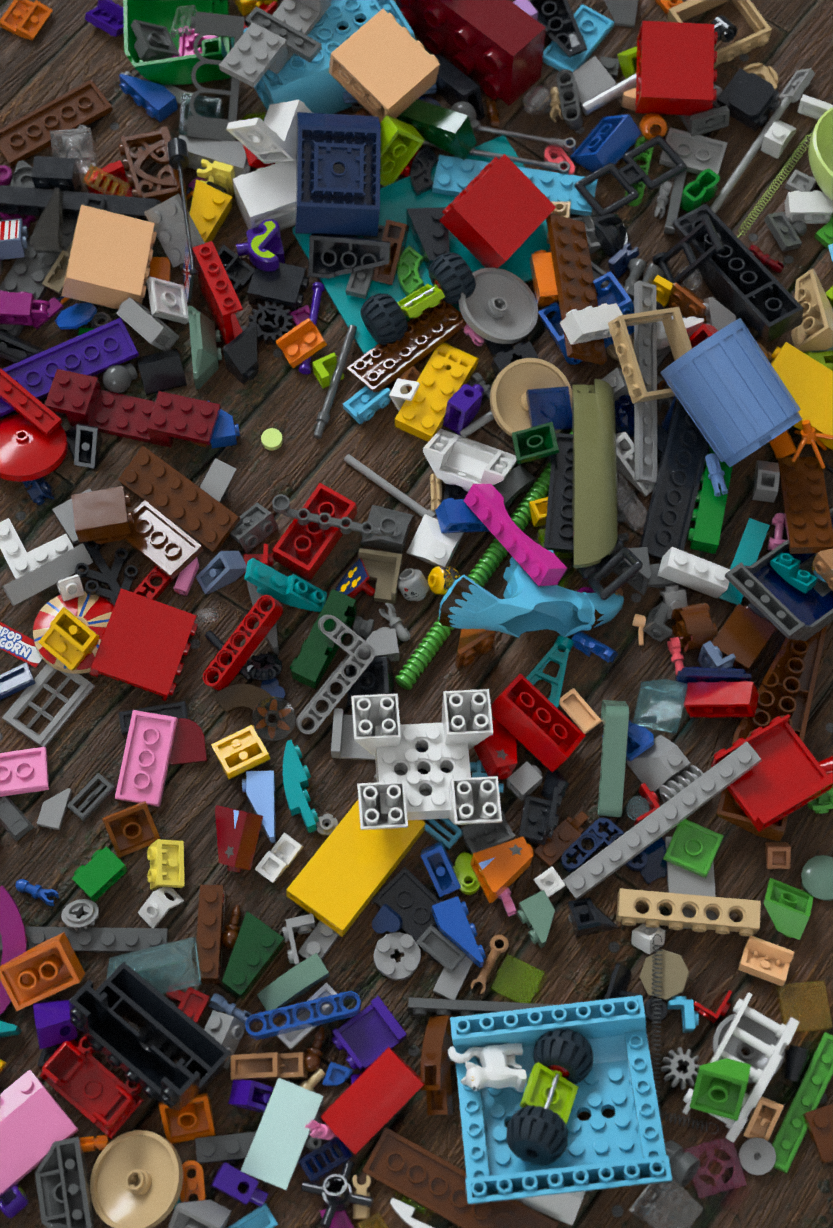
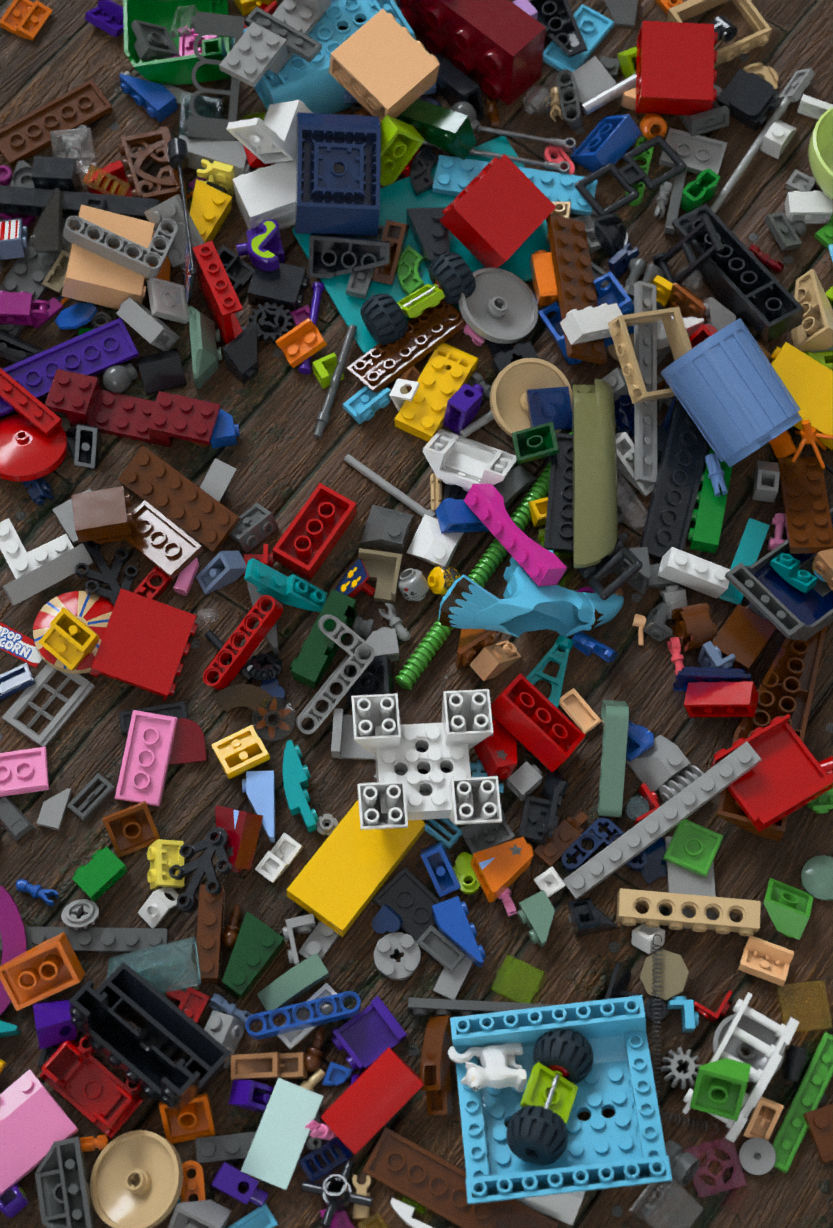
white bracket [56,575,85,601] -> none
yellowish green tile [261,428,283,451] -> none
dark grey bar [272,494,397,539] -> none
medium nougat brick [471,935,509,994] -> none
clear light blue slope [633,679,688,734] -> none
yellowish green piece [737,133,812,237] -> none
nougat slope [765,842,791,869] -> none
none -> light grey beam [63,216,178,278]
none -> black plant [169,827,232,913]
none -> light nougat slope [470,640,521,681]

